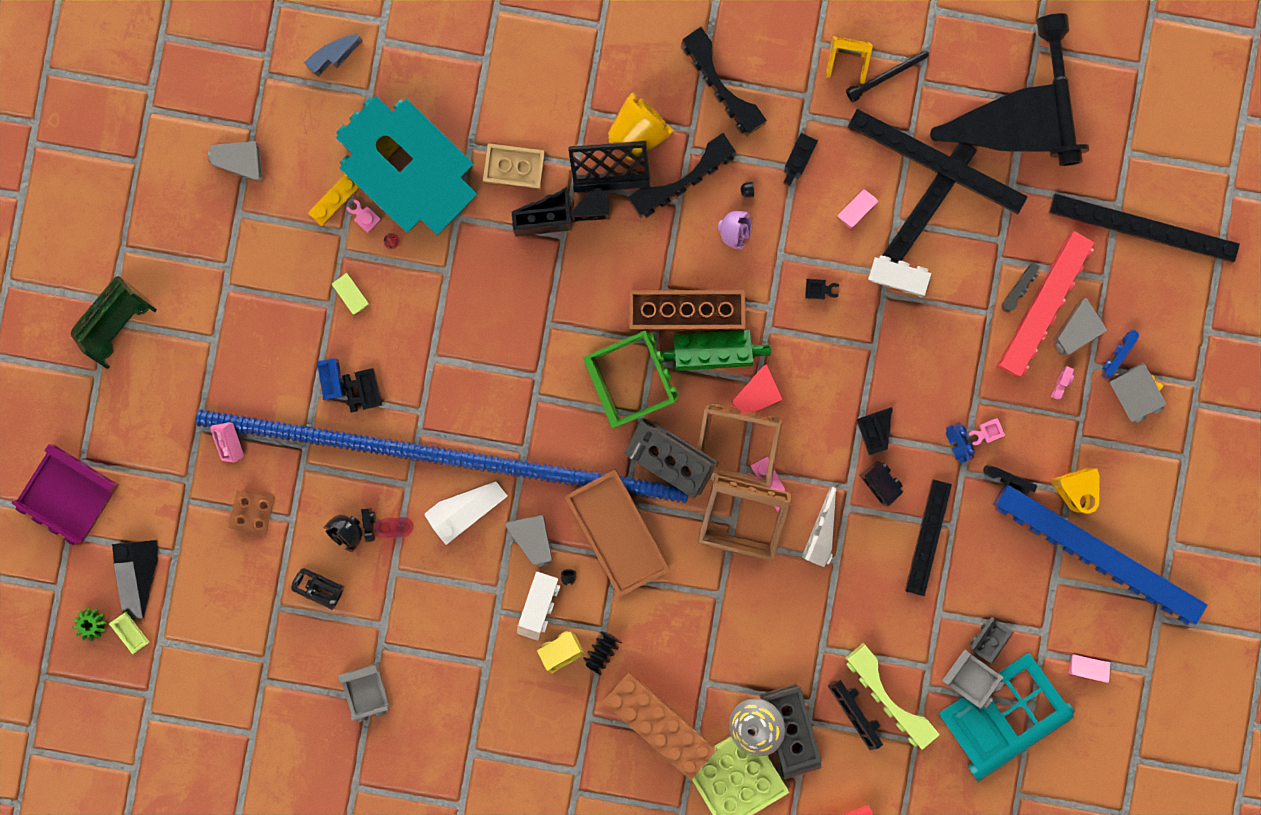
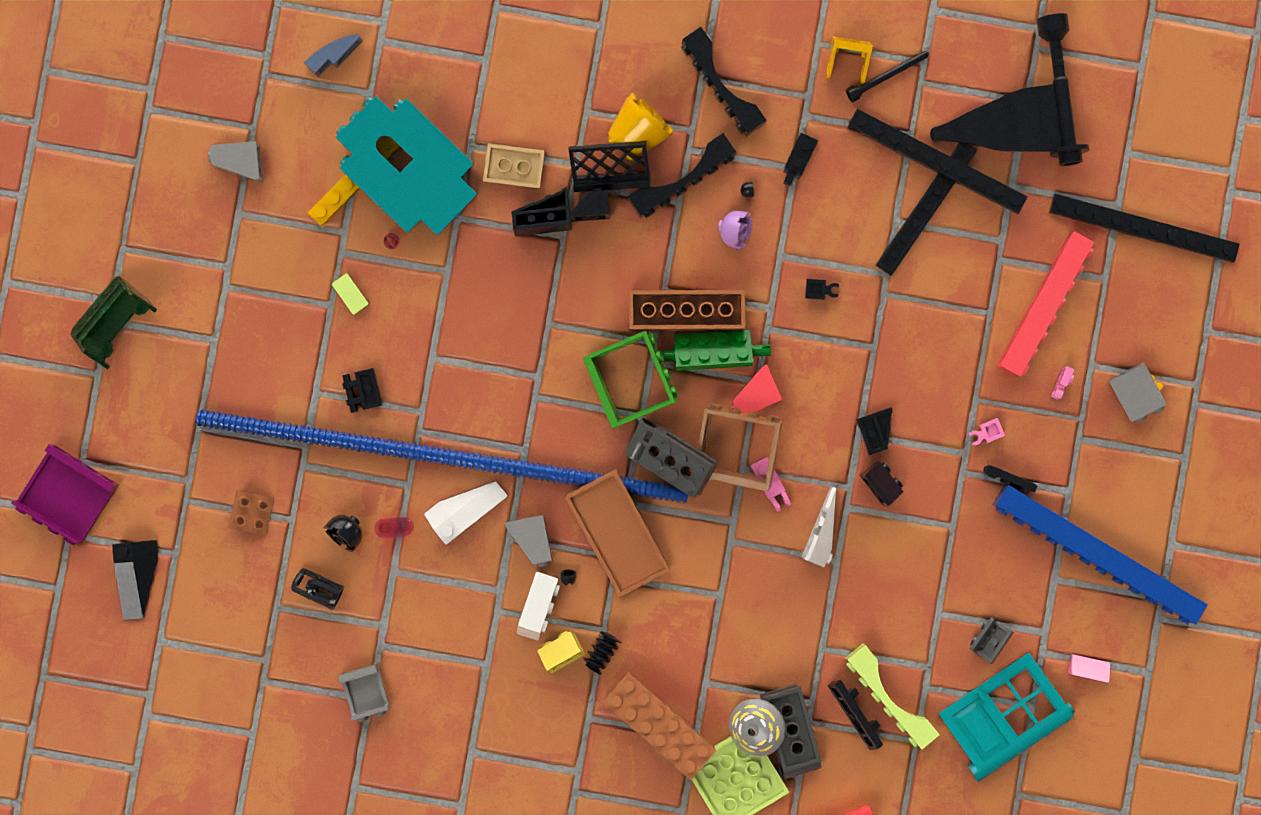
bright green gear [72,608,107,641] -> none
yellowish green tile [109,612,149,654] -> none
bright pink slope [210,423,244,462] -> none
blue hinge [317,358,345,400] -> none
bright pink plate [347,200,381,234] -> none
black plate [361,508,376,542] -> none
medium nougat window [698,475,791,561] -> none
bright pink slope [837,189,878,230] -> none
white wedge [868,255,931,298] -> none
black plate [905,479,952,596] -> none
light grey panel [942,650,1005,710] -> none
blue hinge [945,422,975,463] -> none
dark grey plate [1001,262,1040,312] -> none
yellow hose [1051,468,1100,514] -> none
light grey slope [1054,298,1107,356] -> none
blue hinge [1102,330,1139,379] -> none

